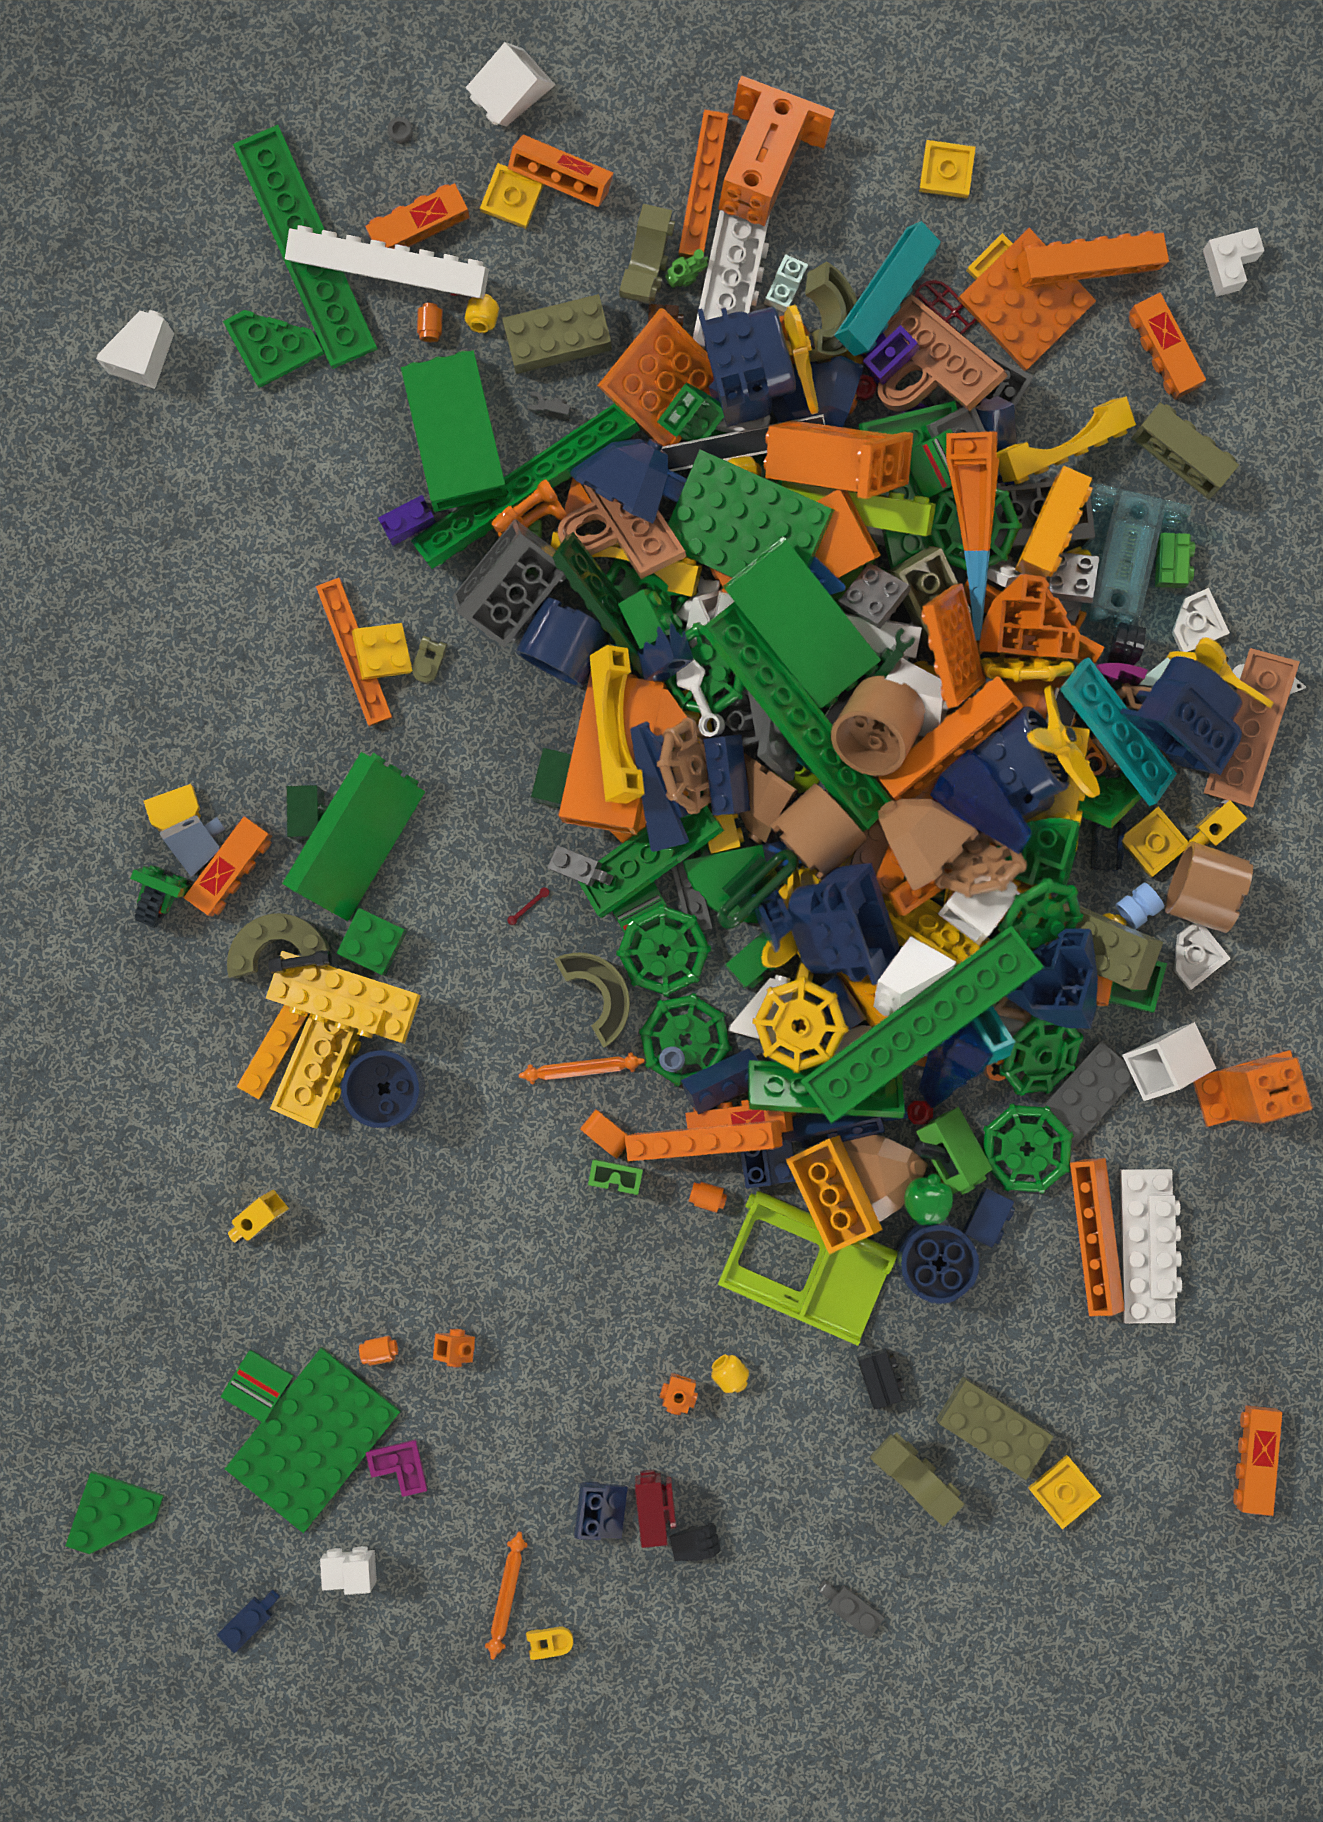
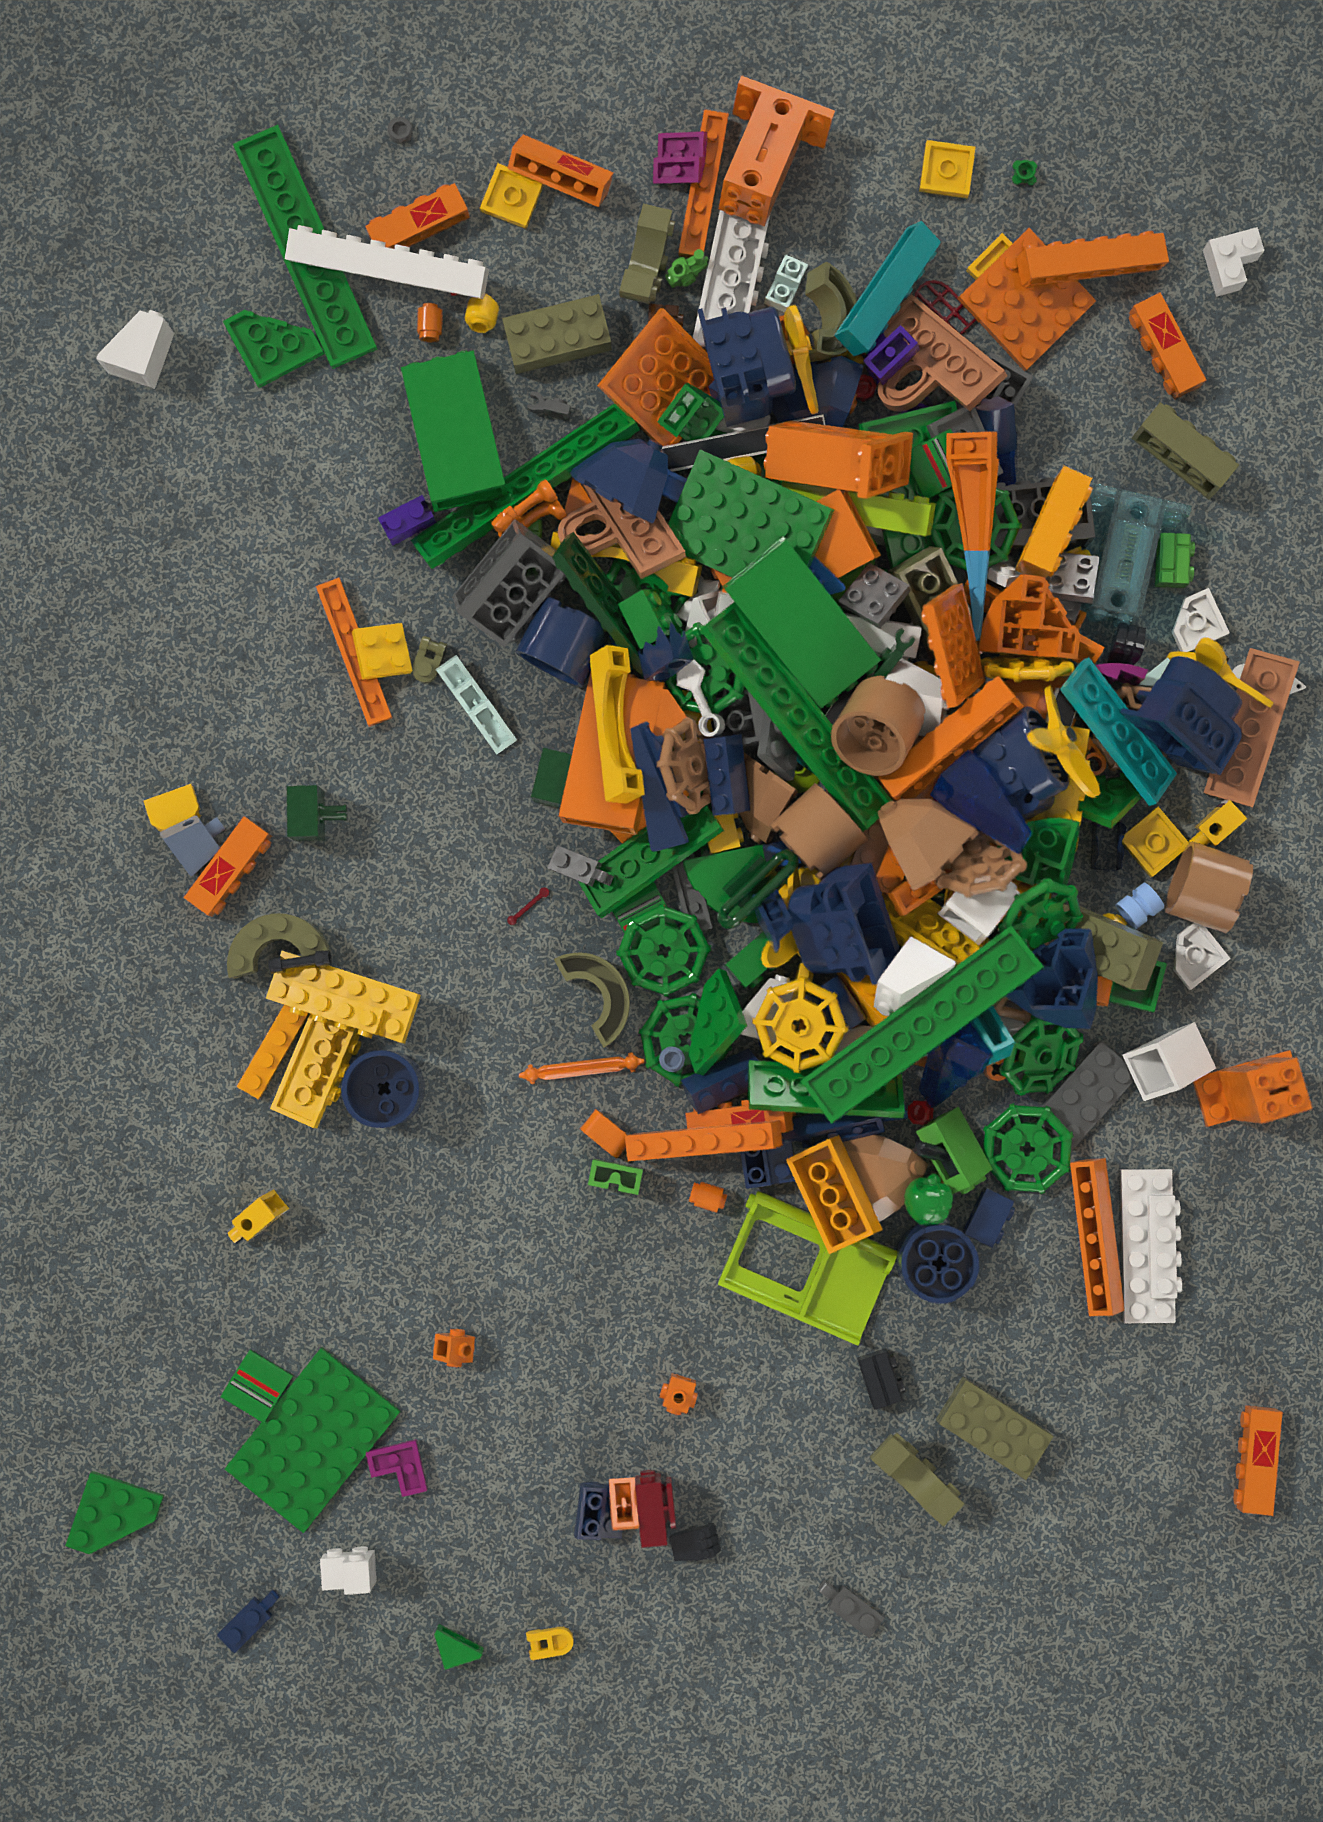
plate [130,865,192,928] -> none
green brick [282,752,425,921] -> none
green brick [336,908,407,976] -> none
orange brick [359,1336,398,1366] -> none
white slope [466,42,555,126] -> none
orange wheel [485,1531,527,1660] -> none
yellow head [711,1355,749,1393] -> none
yellow arch [997,396,1136,484] -> none
yellow plate [1028,1455,1101,1530] -> none
none -> green slope [434,1624,484,1670]
none -> light aqua slope [436,655,517,754]
none -> orange slope [609,1477,639,1530]
none -> magenta slope [653,131,707,184]
none -> green plate [689,968,748,1076]
none -> green plate [1012,160,1037,186]

